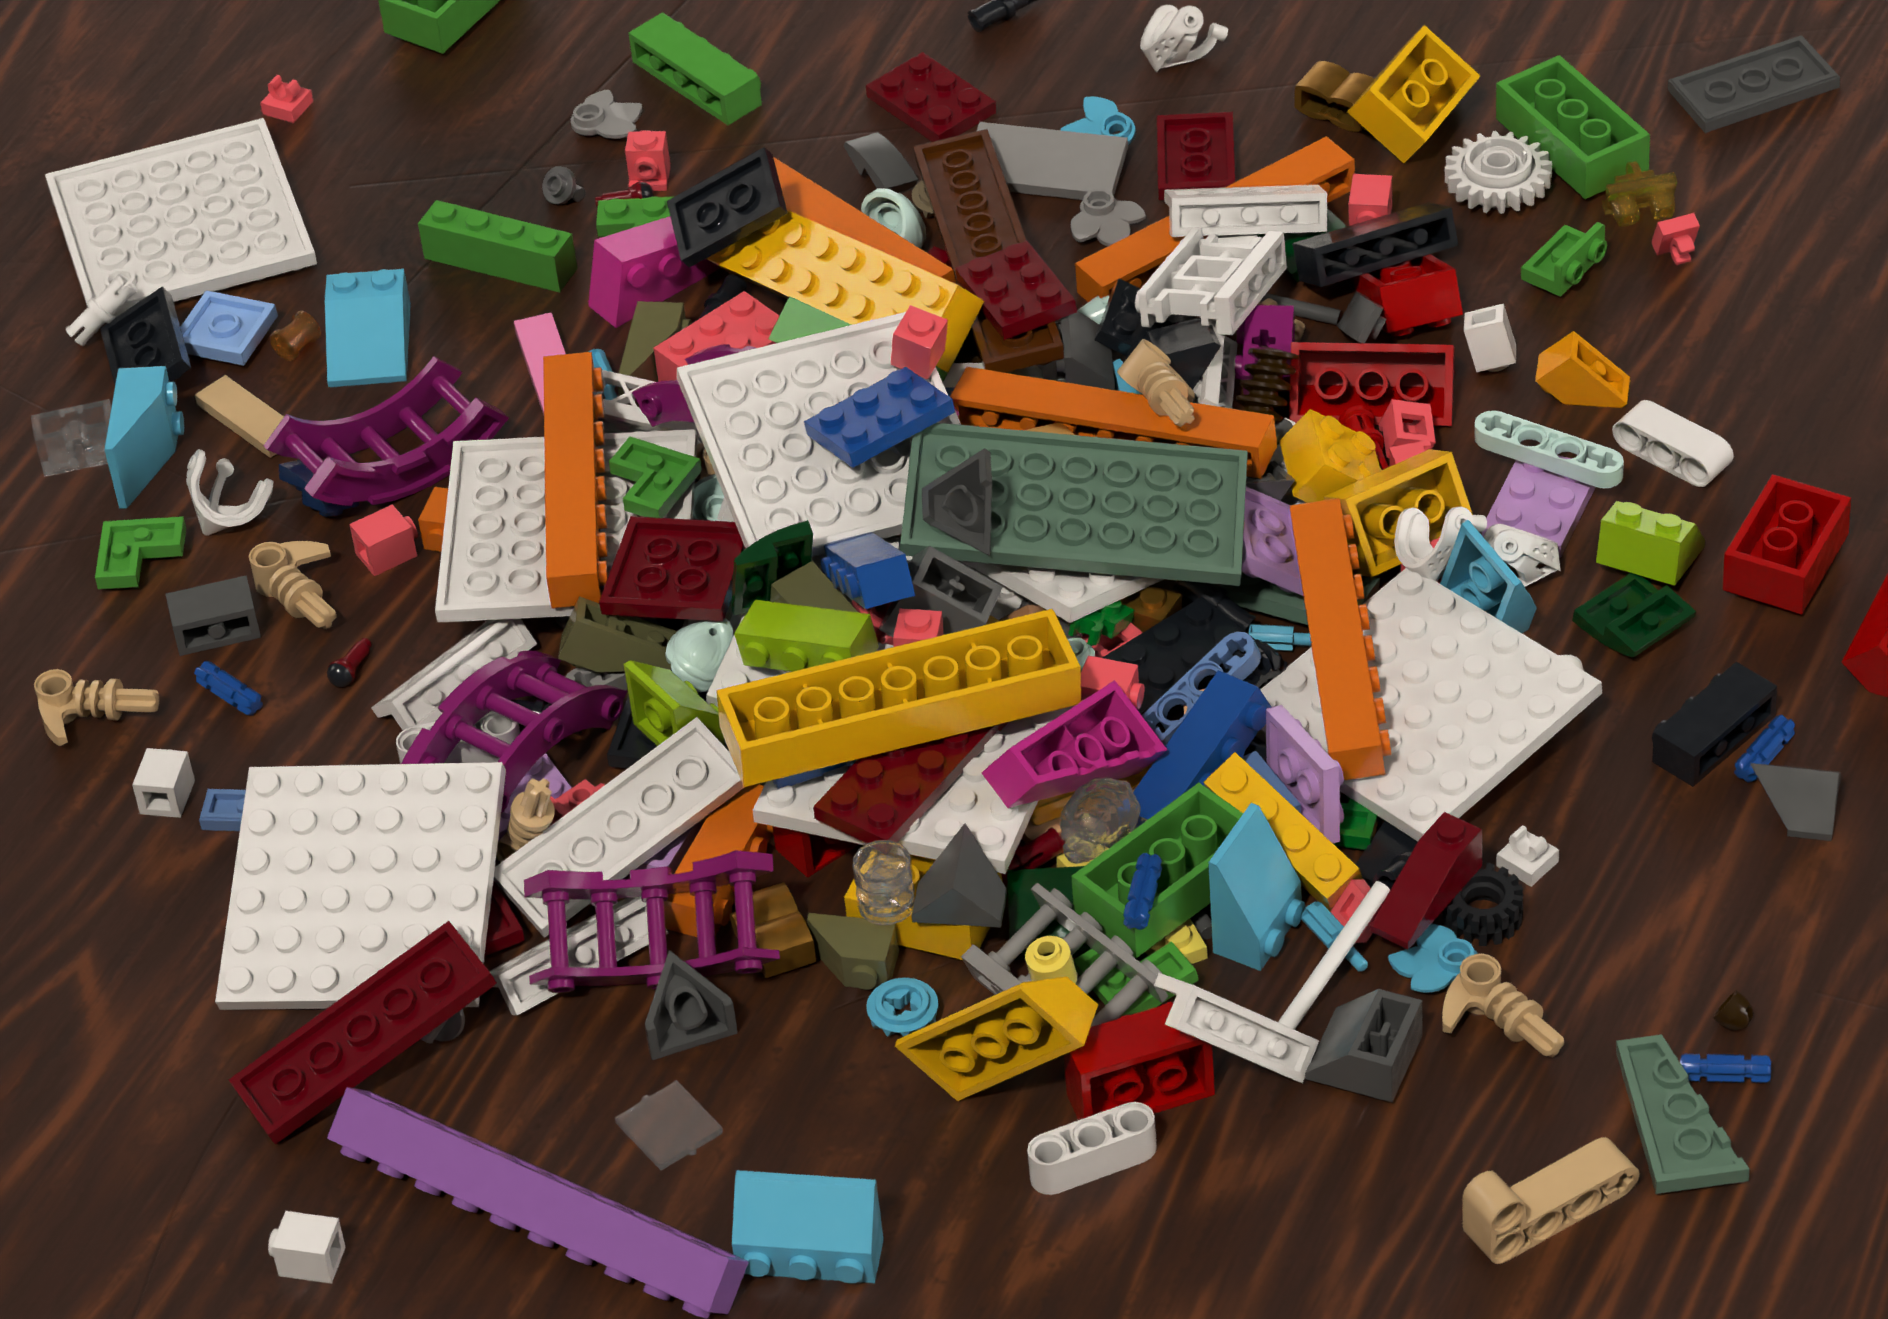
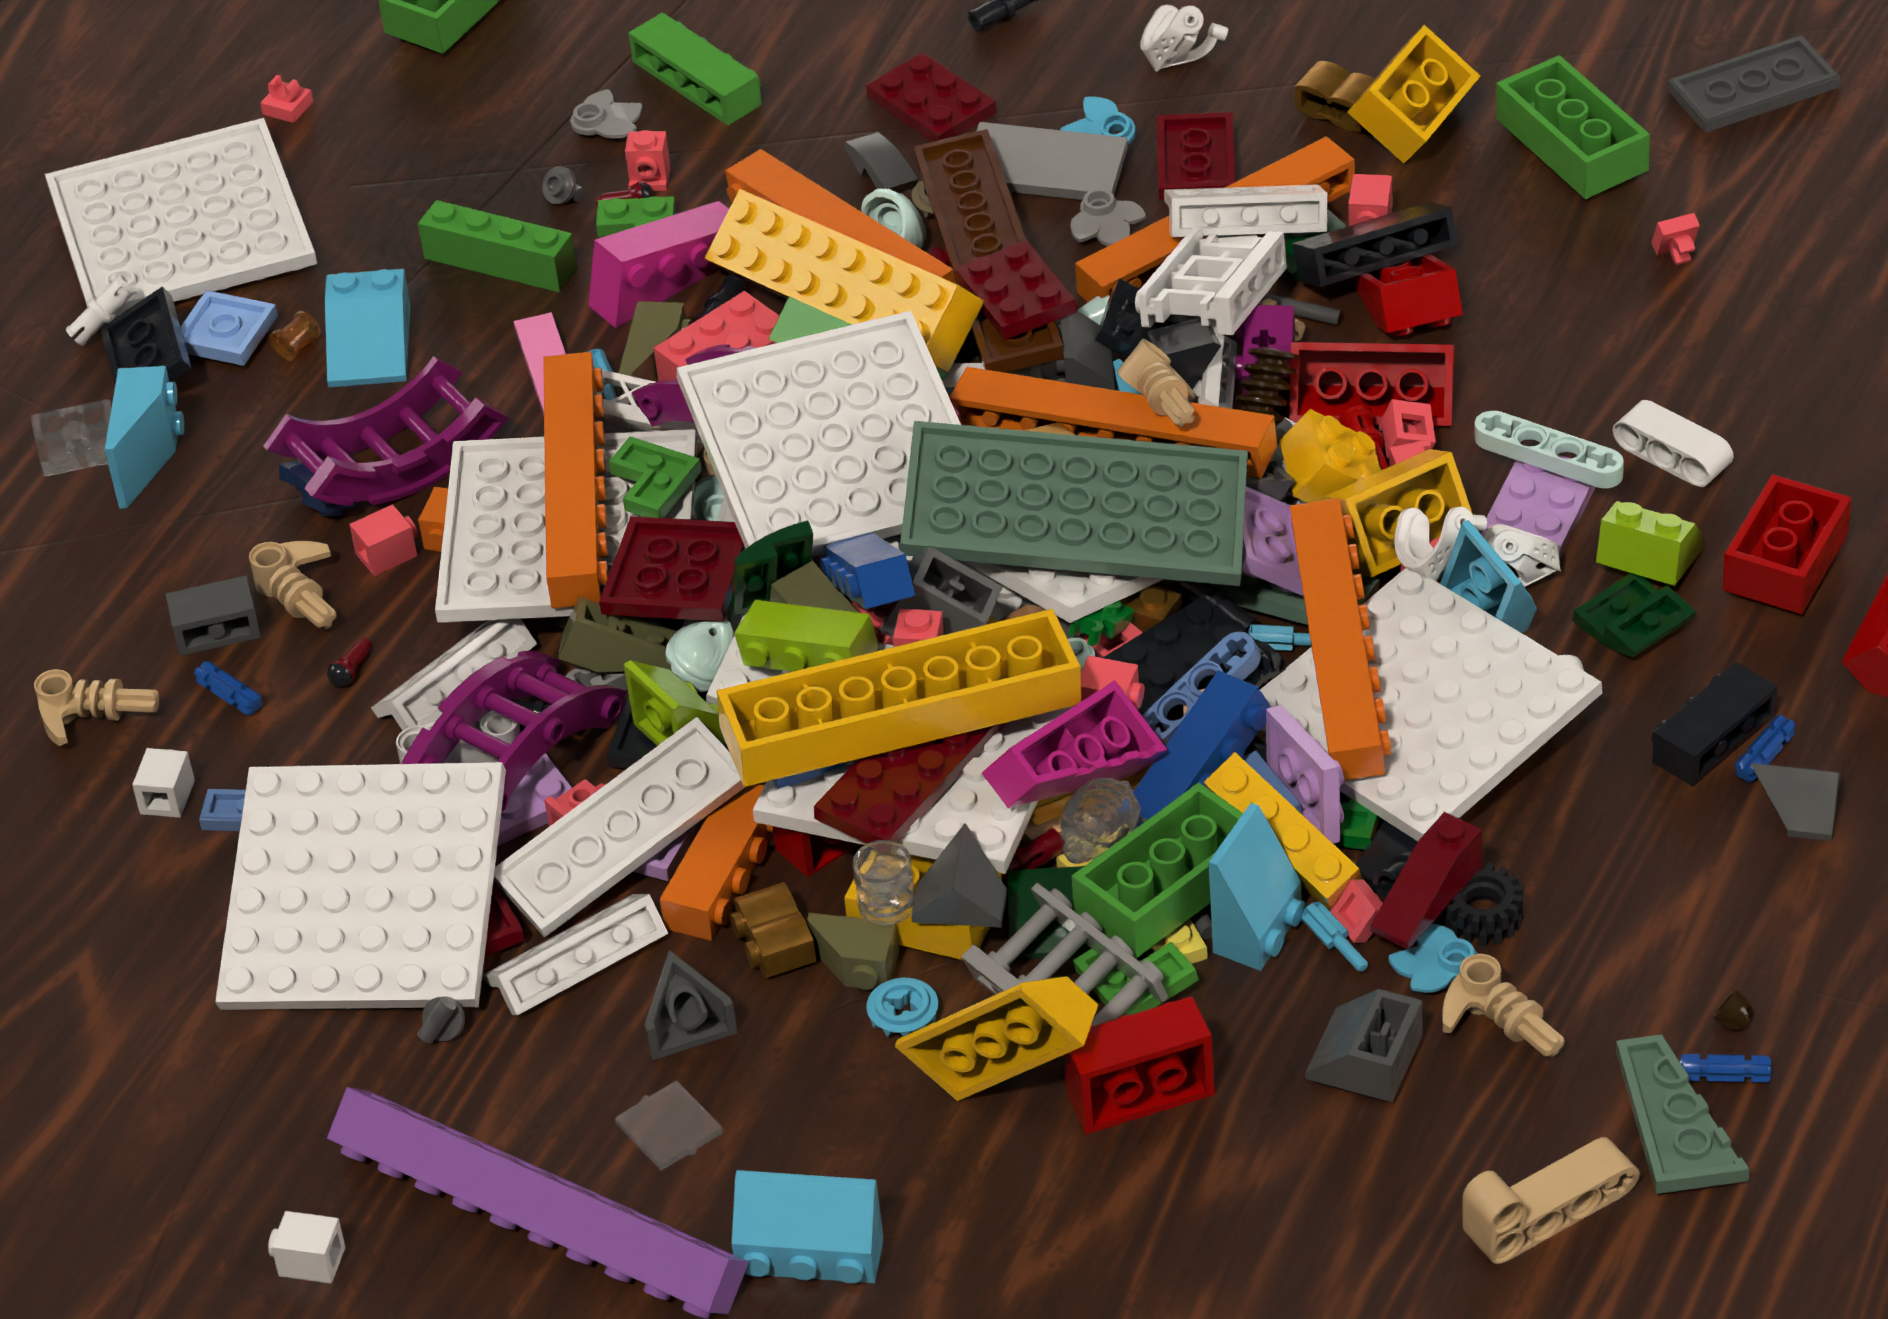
bright green plate [95,516,186,589] -> none
white helmet [186,449,274,536] -> none
tan tile [195,375,284,458] -> none
dark red plate [228,921,497,1144] -> none
tan piece [496,778,555,863] -> none
magenta fence [524,850,780,993] -> none
black plate [667,147,788,268] -> none
blue plate [804,367,955,468] -> none
coral brick [890,305,948,379] -> none
dark grey slope [922,448,992,556] -> none
light yellow brick [1025,936,1077,984] -> none
white beam [1027,1102,1157,1195] -> none
blue axle [1123,853,1162,930] -> none
white fence [1154,973,1319,1083] -> none
white piece [1278,881,1390,1030] -> none
dark grey slope [1337,291,1387,343] -> none
white gear [1445,131,1552,214] -> none
white brick [1464,303,1516,372] -> none
white tile [1496,825,1559,887] -> none
bright green bracket [1521,222,1607,297] -> none
light orange slope [1535,331,1630,408] -> none
clear yellow hips [1602,161,1678,227] -> none

